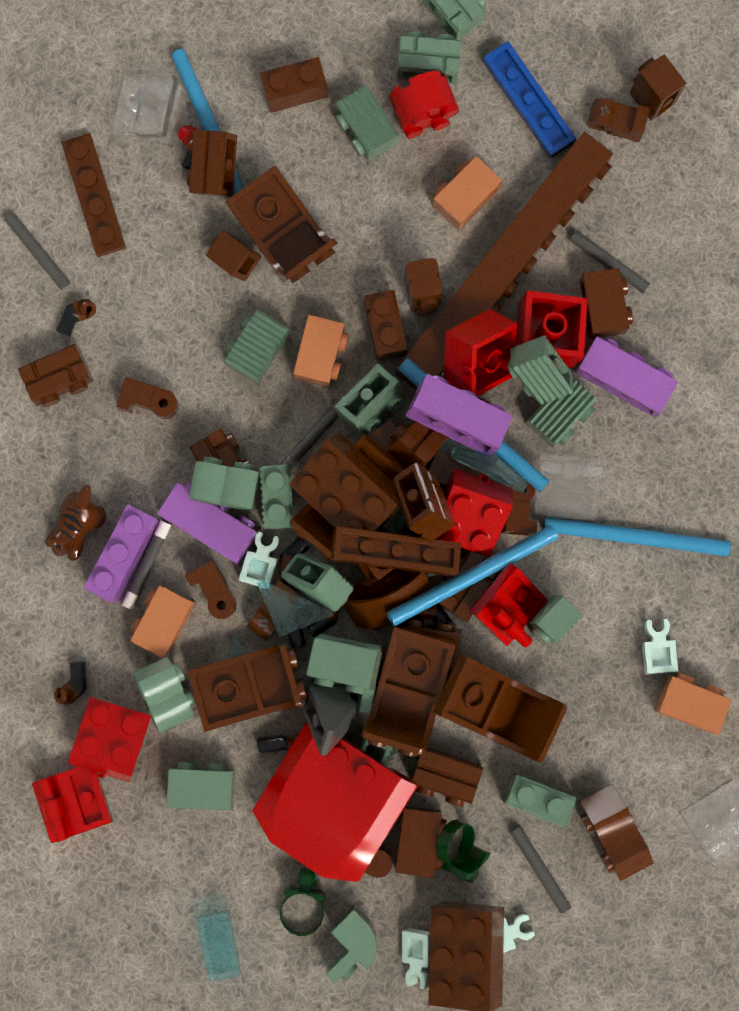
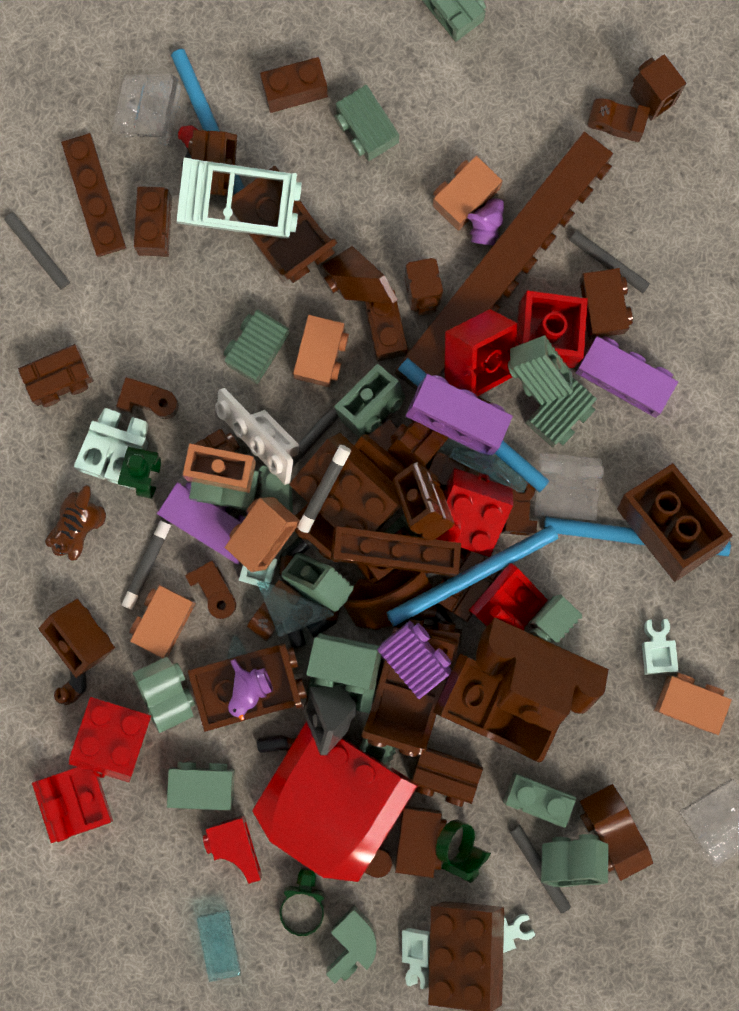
arm [56,299,96,337] -> none
medium lavender brick [84,504,159,603] -> none
reddish brown brick [206,230,262,281] -> none
red brick [389,71,459,139] -> none
sand green brick [397,31,461,84] -> none
blue plate [482,41,577,159] -> none
none -> reddish brown brick [38,598,115,678]
none -> light aqua hips [74,408,149,490]
none -> dark green piece [118,446,161,499]
none -> reddish brown brick [134,186,172,257]
none -> light aqua door [177,158,302,239]
none -> nougat brick [182,444,256,493]
none -> red arch [203,815,262,884]
none -> white bracket [215,388,299,485]
none -> nougat brick [224,497,300,572]
none -> medium lavender animal [228,659,273,720]
none -> dark grey bar [297,445,351,533]
none -> reddish brown slope [322,246,398,304]
none -> medium lavender brick [377,620,451,699]
none -> medium lavender animal [468,198,504,245]
none -> reddish brown brick [476,617,609,731]
none -> sand green brick [541,834,608,887]
none -> reddish brown brick [617,463,733,582]

